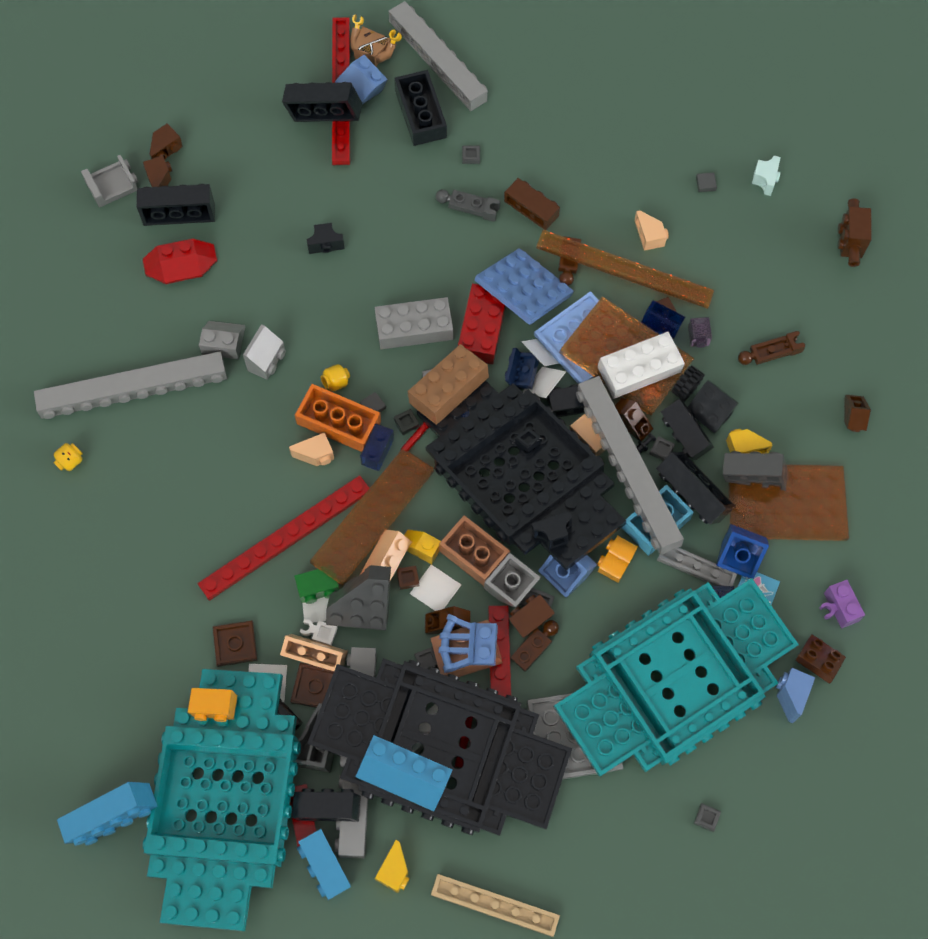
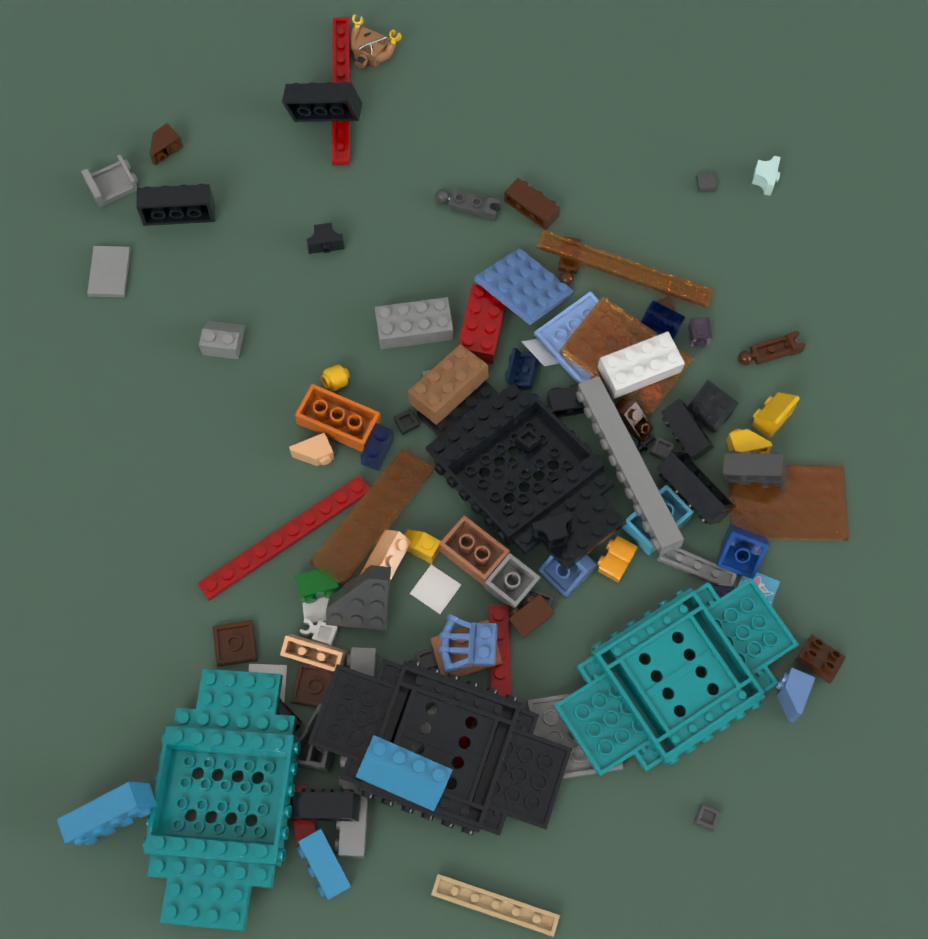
light grey brick [34,351,227,419] -> none
yellow head [53,443,83,471] -> none
reddish brown slope [143,155,172,187] -> none
red wedge [143,239,217,284] -> none
light orange brick [188,688,238,722] -> none
slope [243,324,286,380] -> none
medium blue slope [335,55,388,104] -> none
dark grey tile [360,392,386,412] -> none
yellow slope [375,840,410,893] -> none
light grey brick [389,1,488,111] -> none
black brick [394,70,447,146] -> none
reddish brown plate [397,566,420,590] -> none
red bar [401,422,429,454] -> none
reddish brown slope [425,606,470,634] -> none
dark grey tile [462,146,480,164] -> none
reddish brown plate [510,620,559,672] -> none
white sticker [523,367,566,398] -> none
light nougat brick [569,414,605,456] -> none
light nougat slope [634,210,669,251] -> none
black tyre [672,366,705,401] -> none
medium lavender brick [819,580,865,629] -> none
reddish brown brick [838,198,872,267] -> none
reddish brown slope [844,395,871,432] -> none
none -> light grey tile [87,246,131,298]
none -> yellow slope [752,392,800,439]

